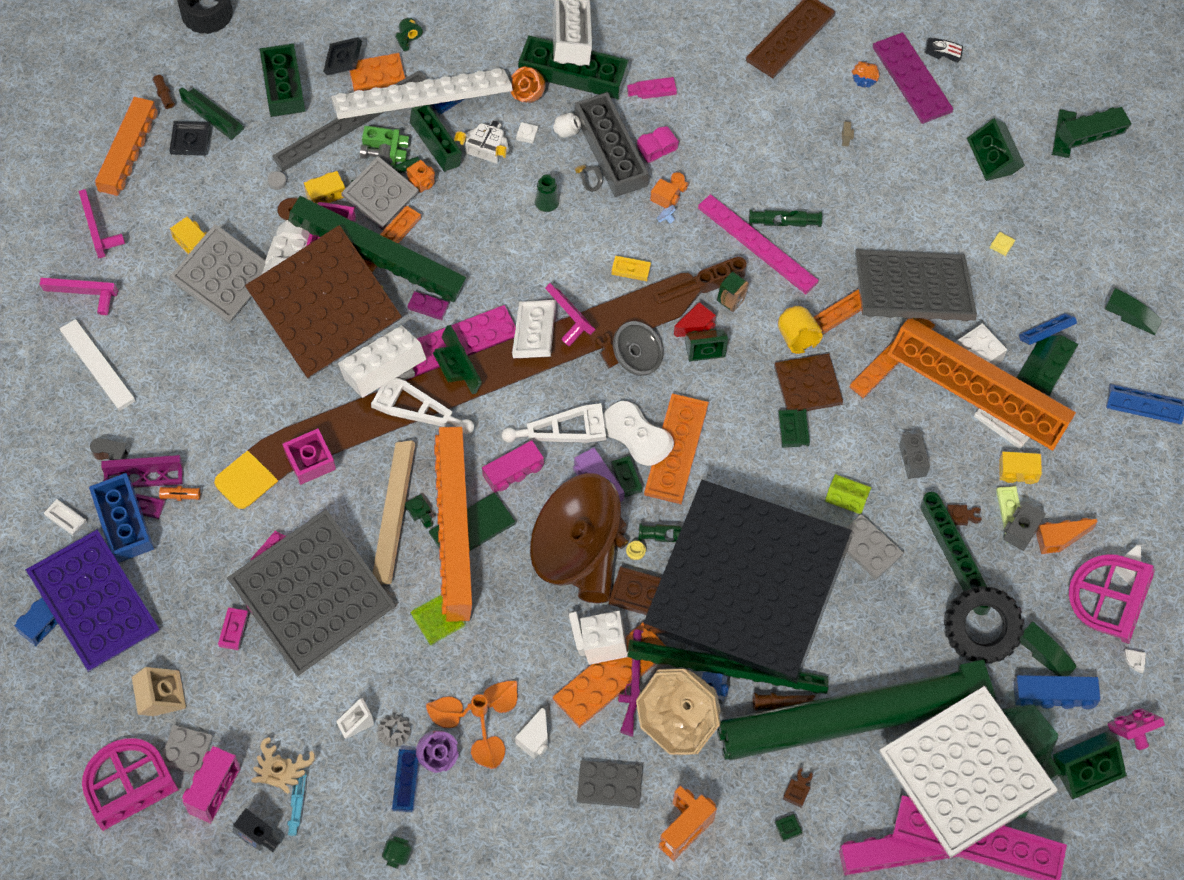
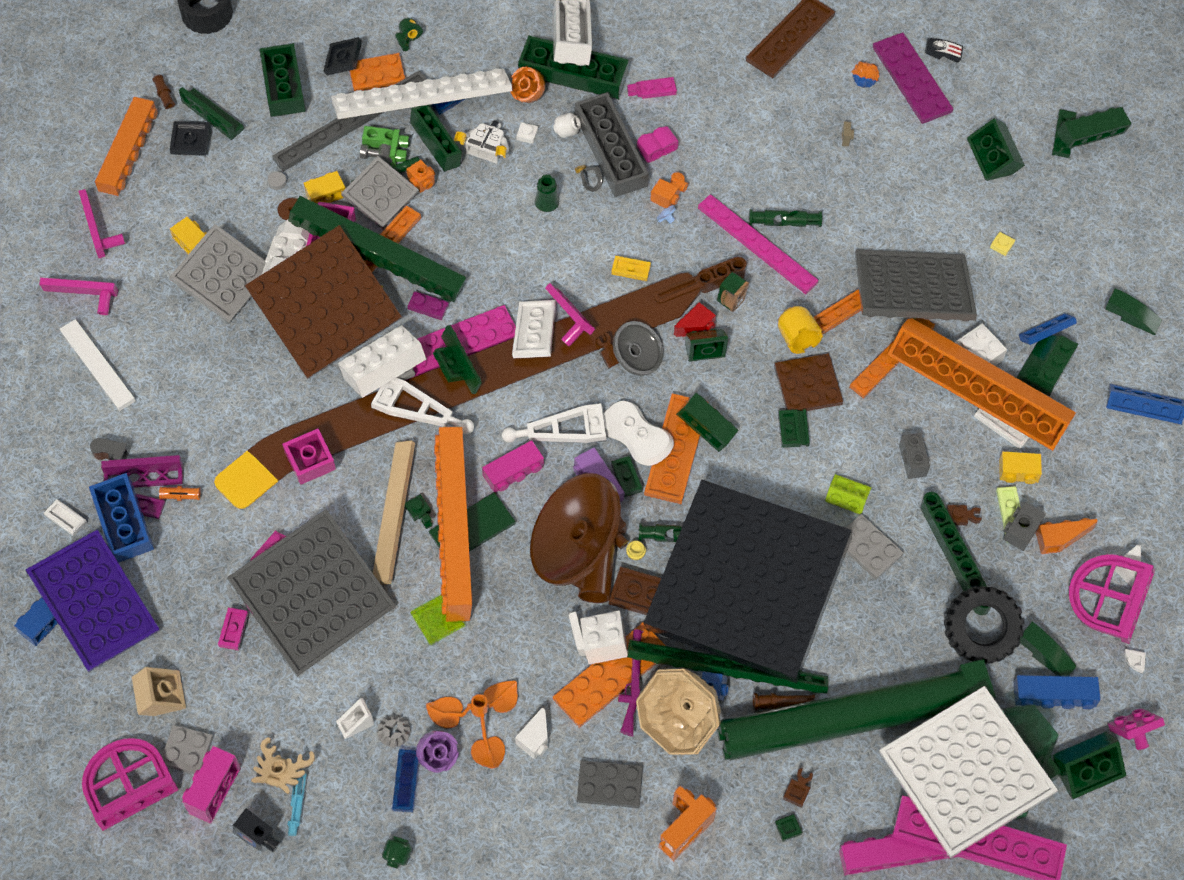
none -> dark green brick [676,393,739,452]

